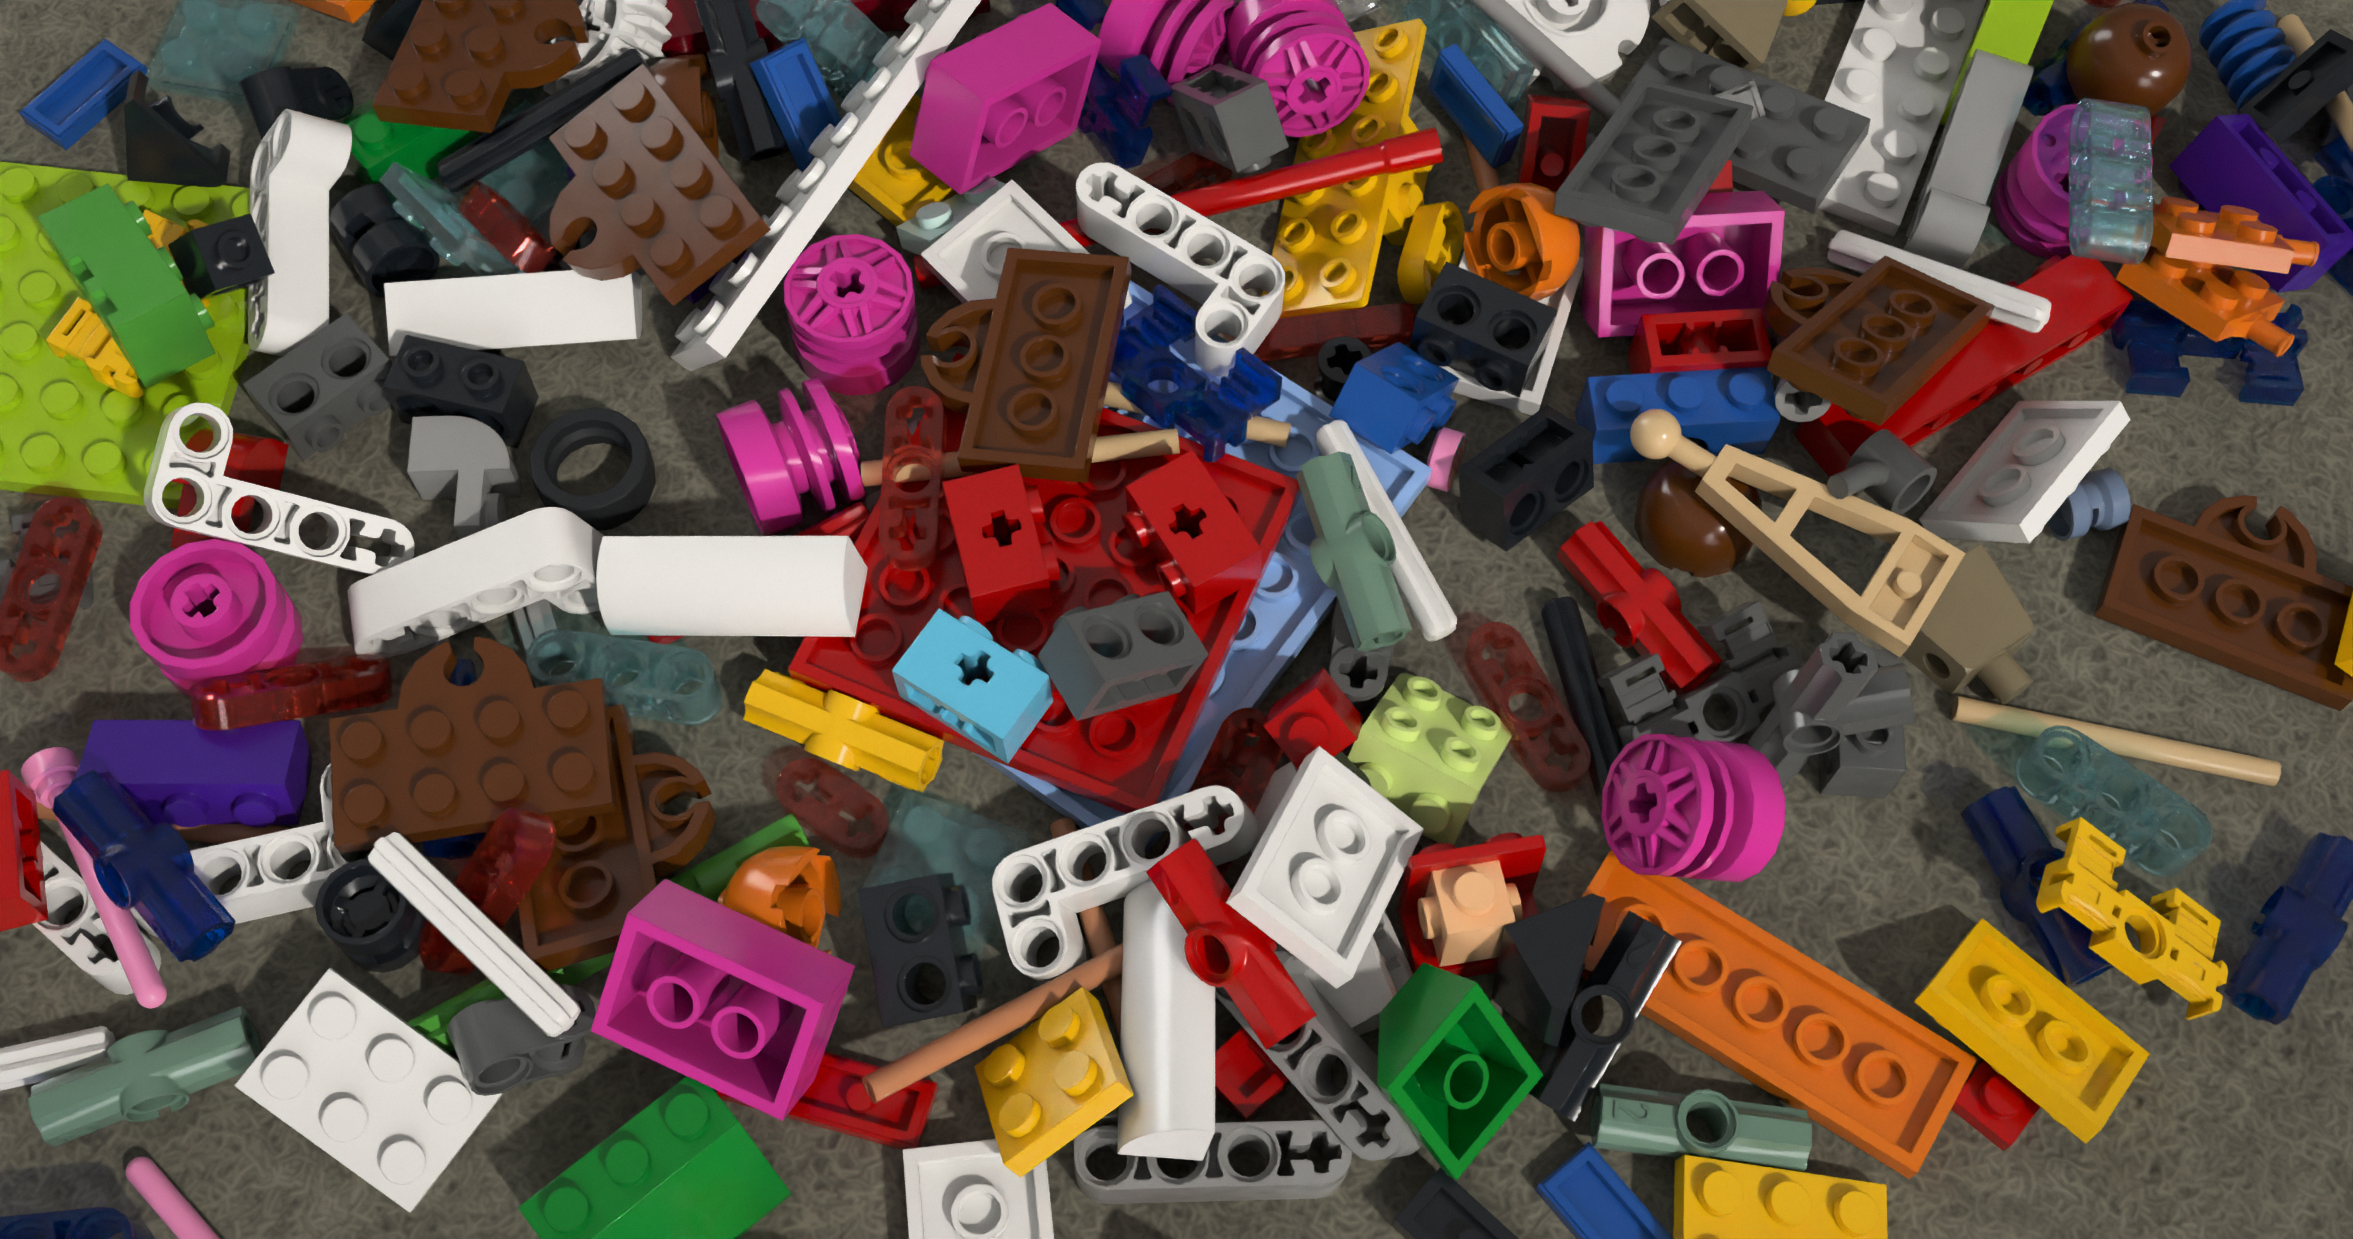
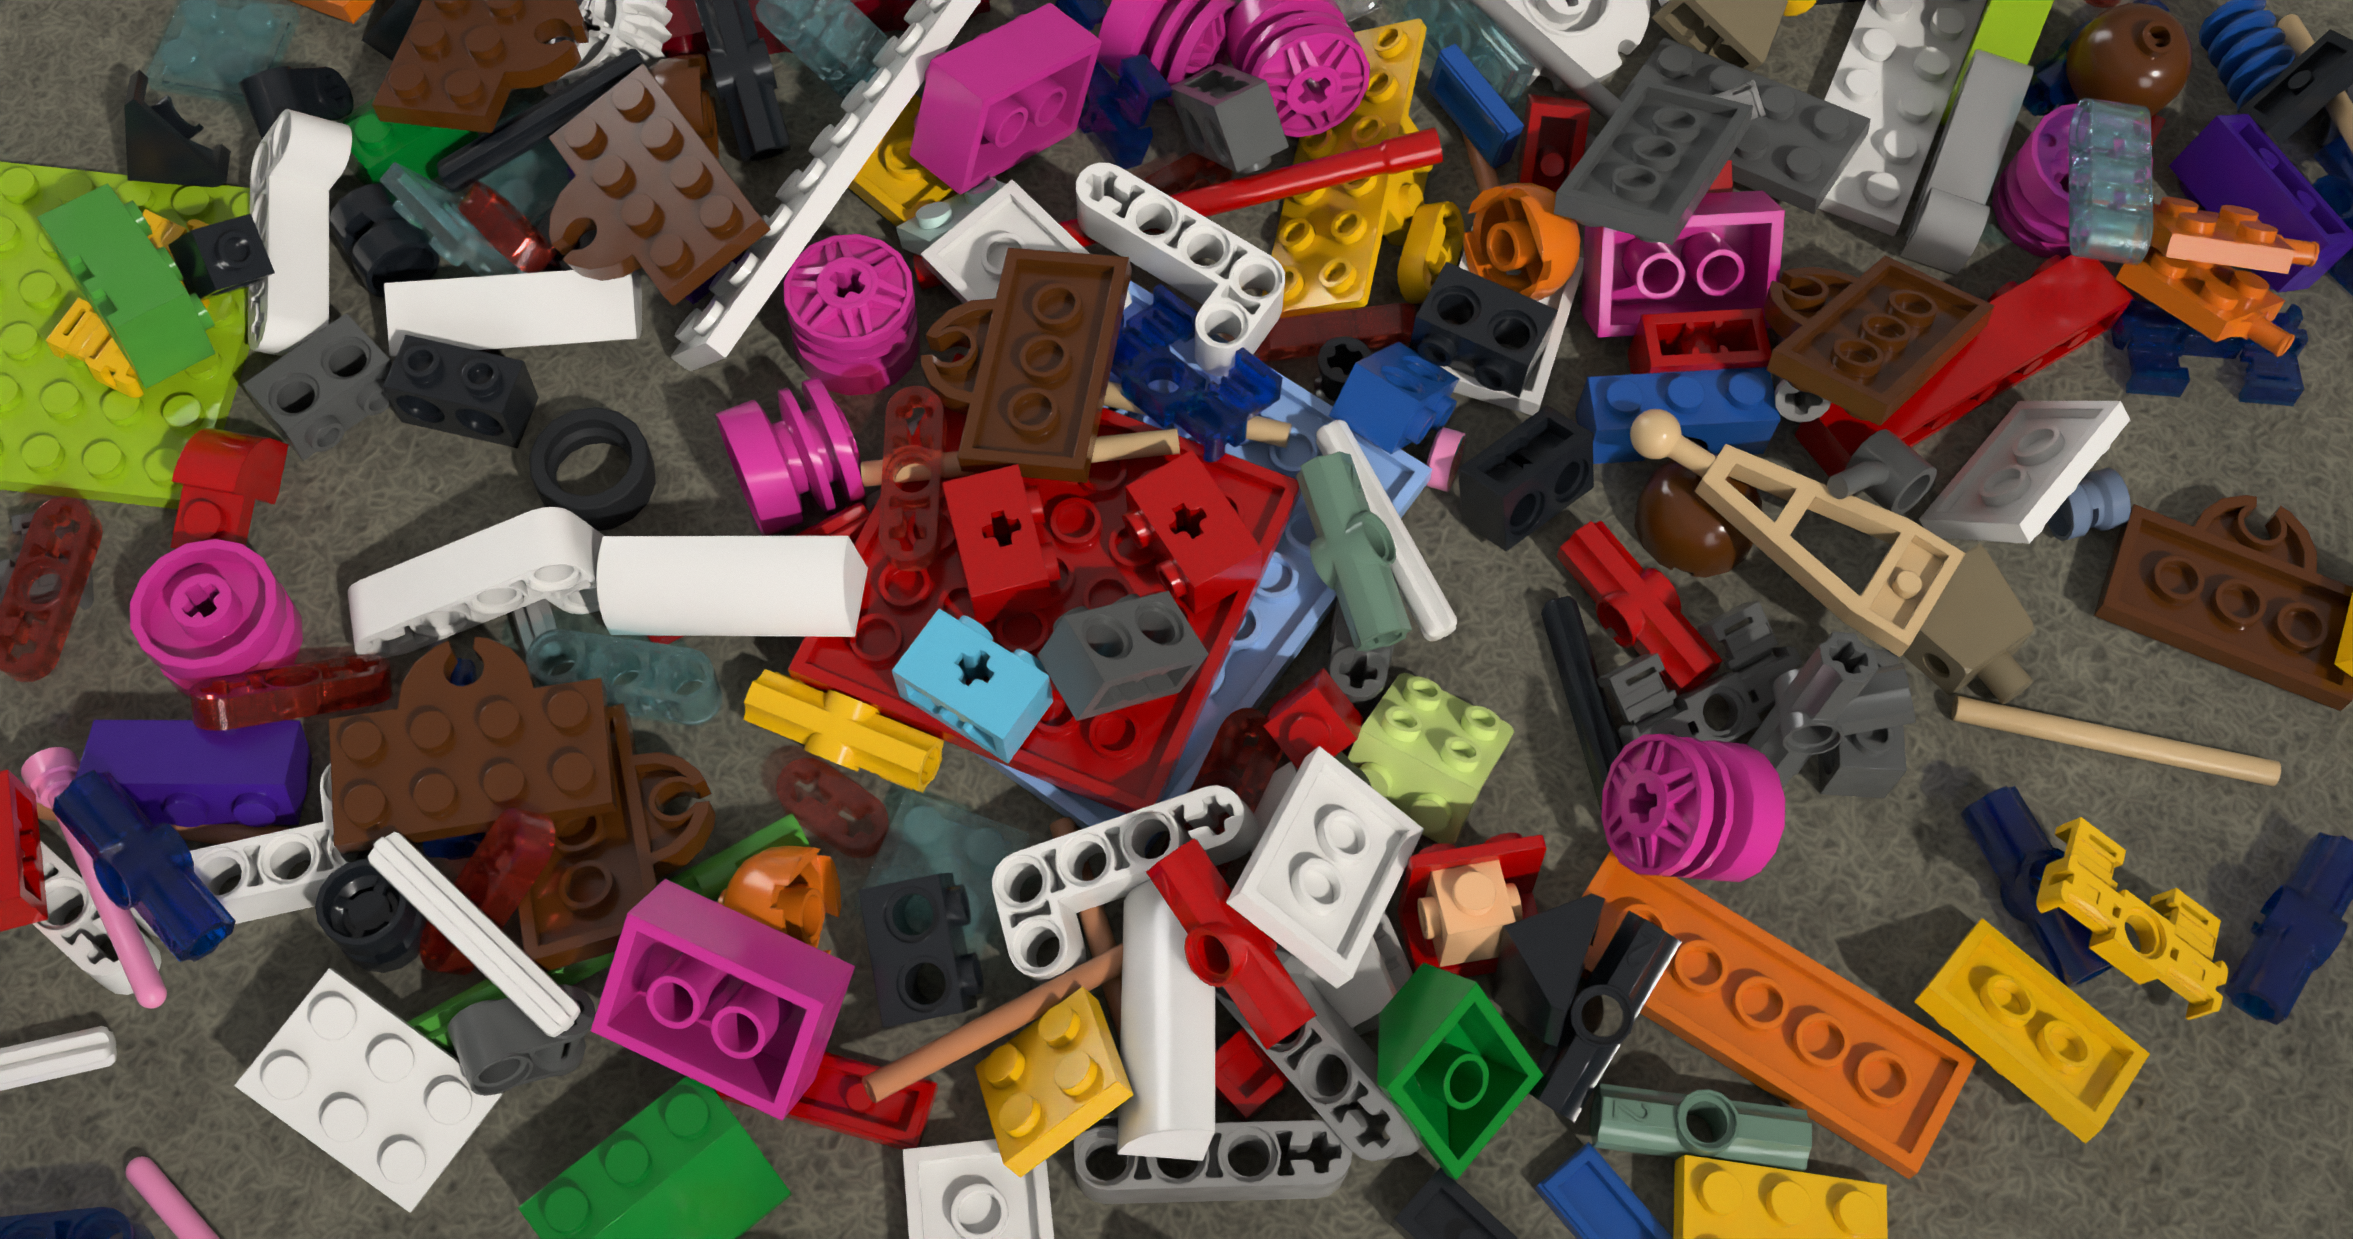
blue tile [19,39,151,151] -> none
sand green piece [27,1006,263,1147] -> none
white beam [144,403,415,575] -> none
light grey brick [407,416,523,539] -> none
blue tile [749,38,842,172] -> none
clear red beam [1465,622,1591,792] -> none
white axle [1827,230,2051,333] -> none
red plate [1951,1059,2040,1151] -> none
clear light blue beam [2015,725,2213,877] -> none

